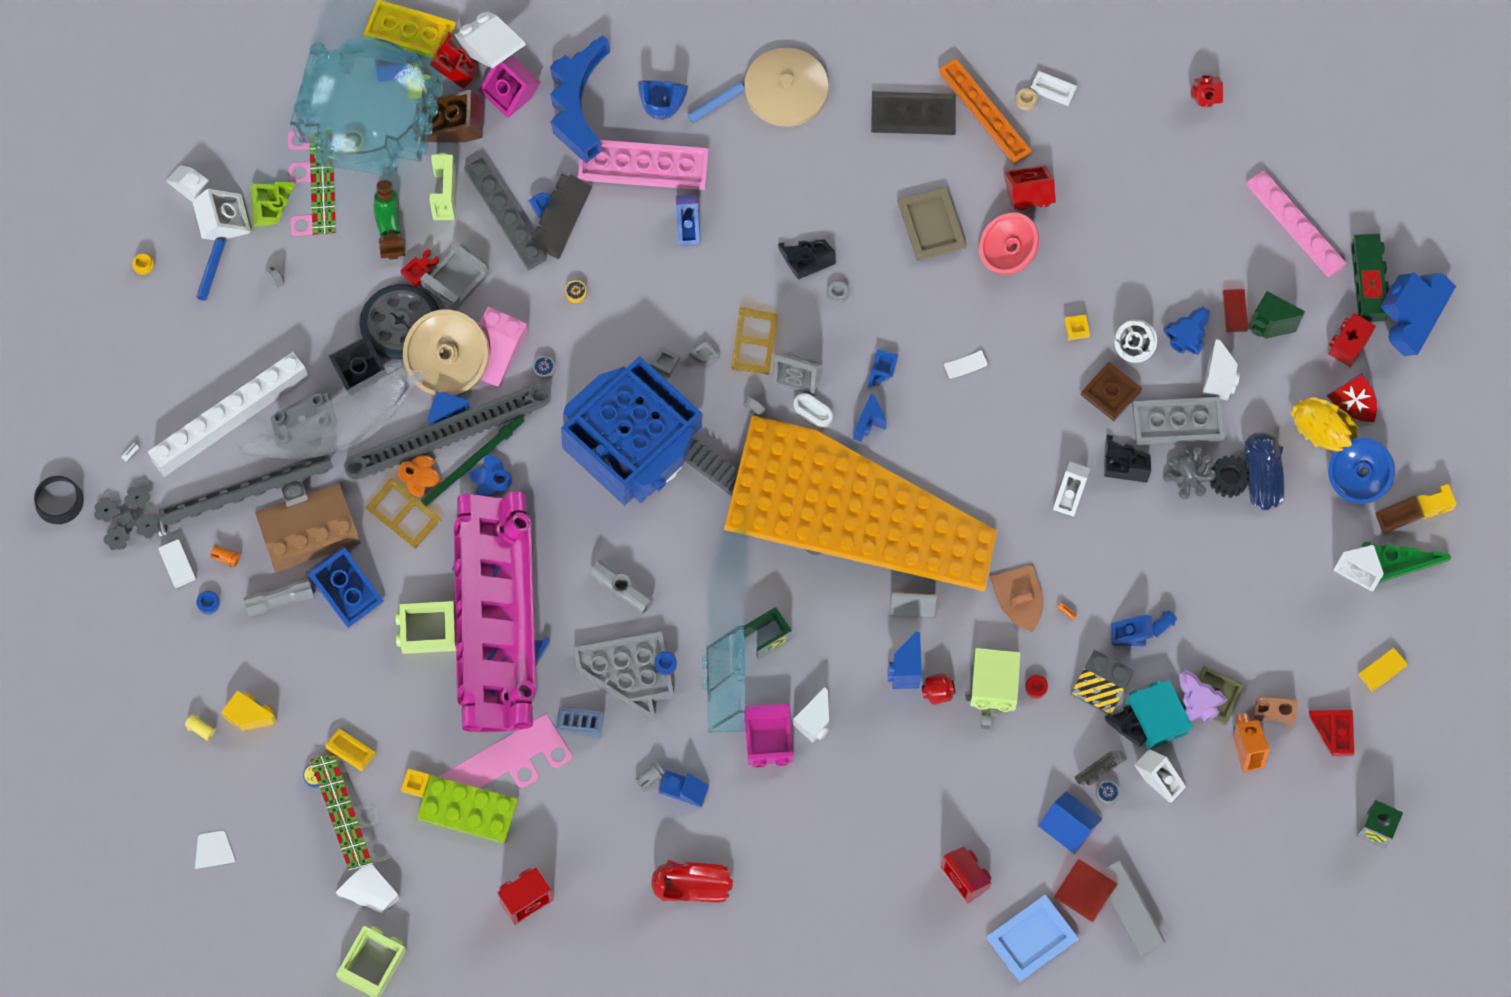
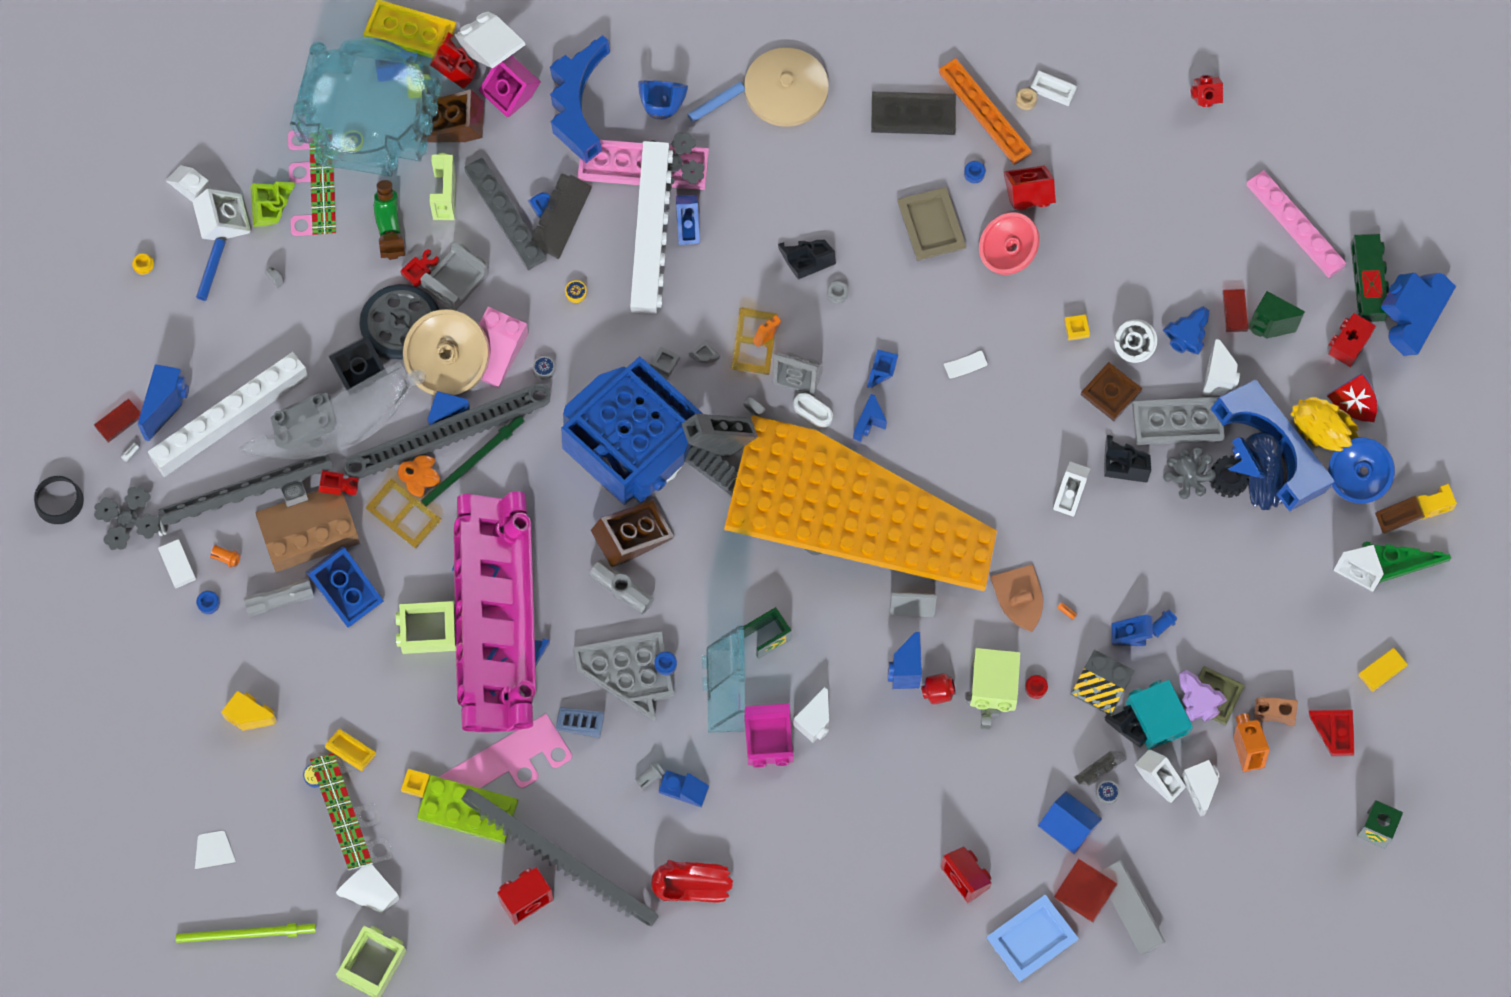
light yellow pin [185,715,216,741] -> none
blue plate [468,455,512,497] -> none
none -> clear red tile [94,398,141,443]
none -> blue slope [138,364,189,441]
none -> lime bar [176,923,316,943]
none -> red plate [318,470,359,495]
none -> dark grey gear [461,789,659,927]
none -> reddish brown slope [591,500,674,567]
none -> white brick [630,141,673,314]
none -> dark grey plant [642,132,704,191]
none -> dark grey slope [682,414,757,457]
none -> orange tile [753,315,781,347]
none -> blue tile [964,161,986,183]
none -> white slope [1181,760,1219,817]
none -> arch [1210,379,1335,512]
none -> blue slope [1228,437,1265,479]

